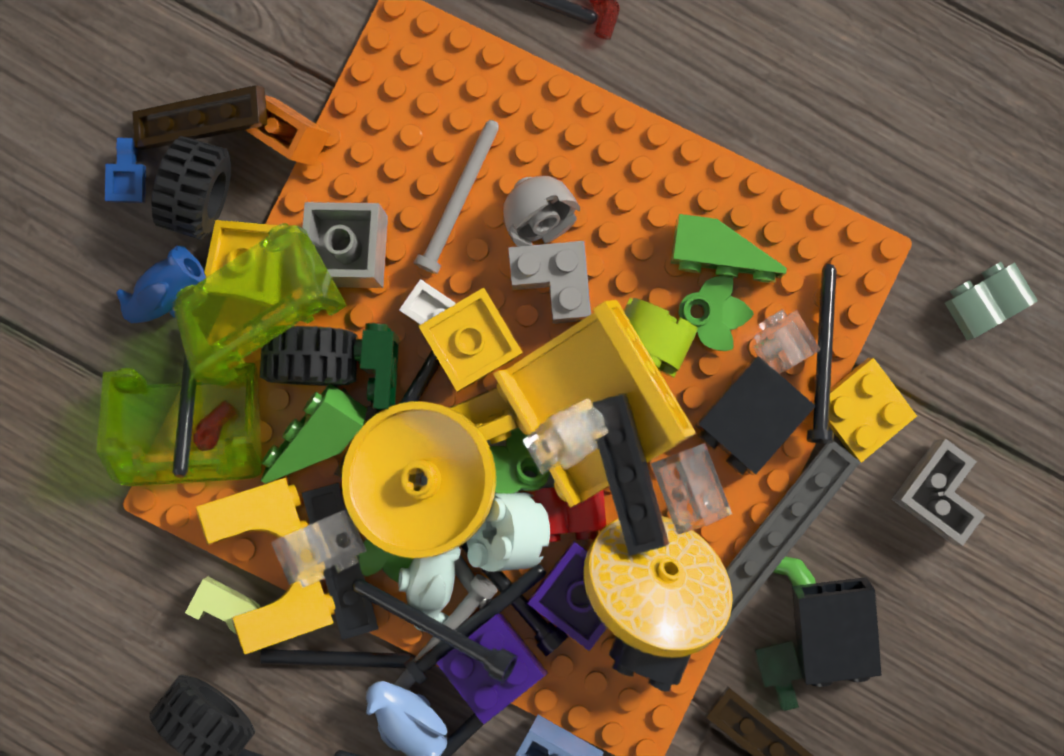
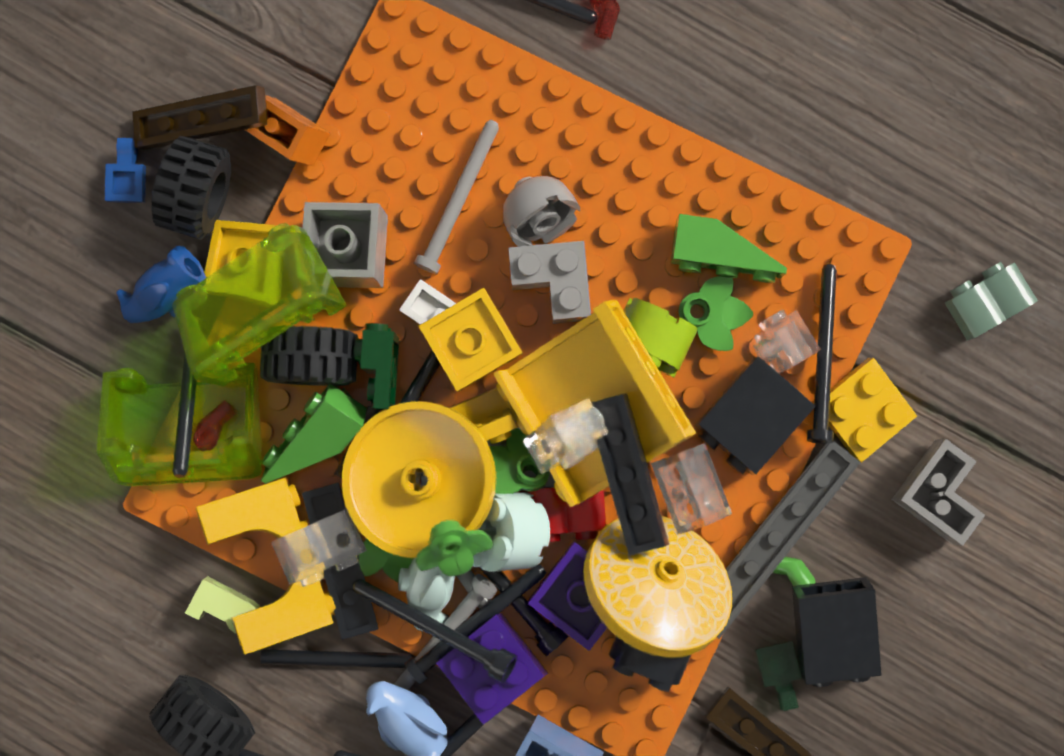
none -> bright green plate [415,520,493,576]

